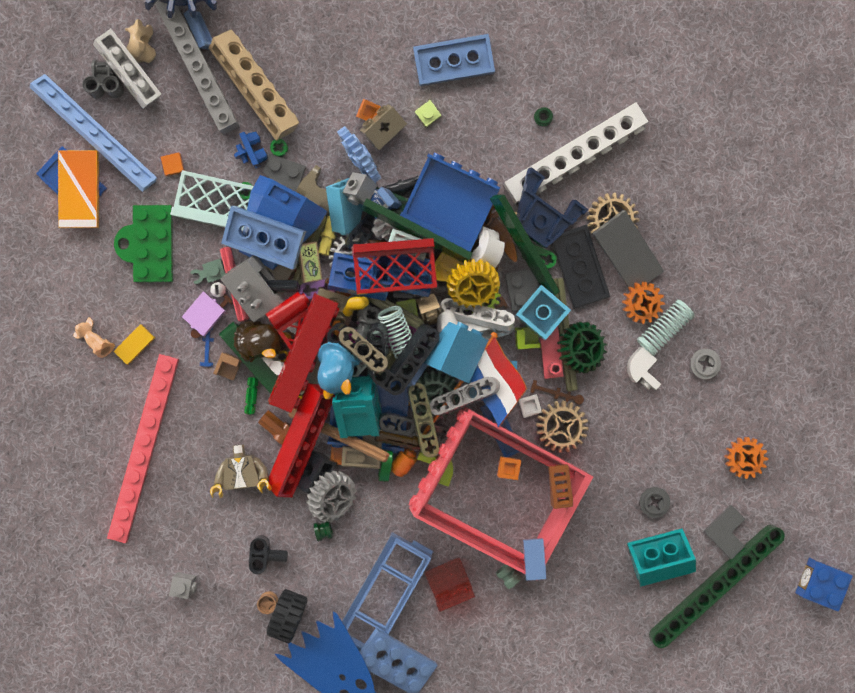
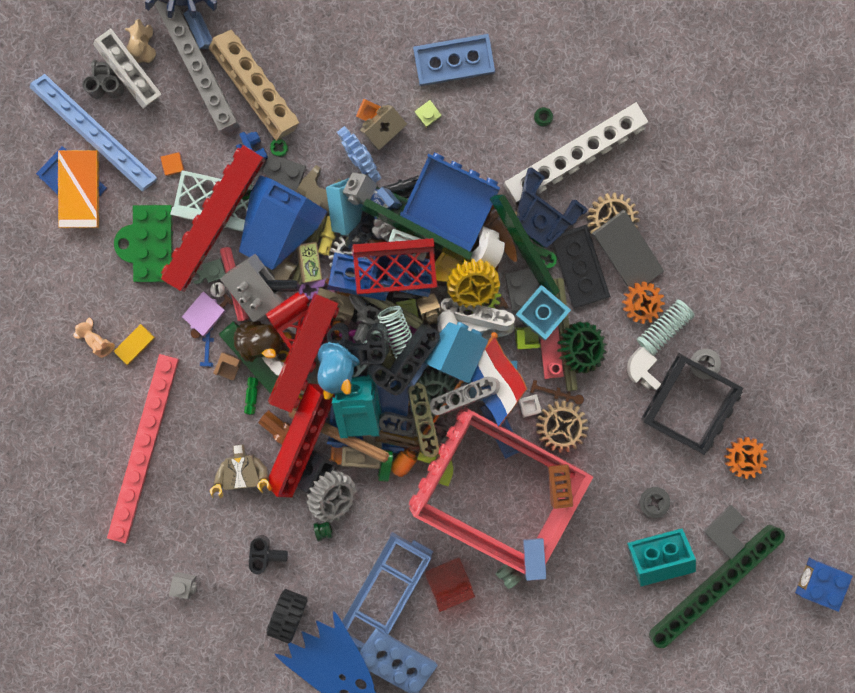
medium blue plate [221,206,306,269] -> none
medium nougat wheel [257,591,278,614] -> none
dark tan beam [339,327,388,374] -> none
yellow arm [343,296,369,317] -> none
orange plate [497,456,521,480] -> none
none -> red brick [161,145,266,292]
none -> black window [641,353,743,455]

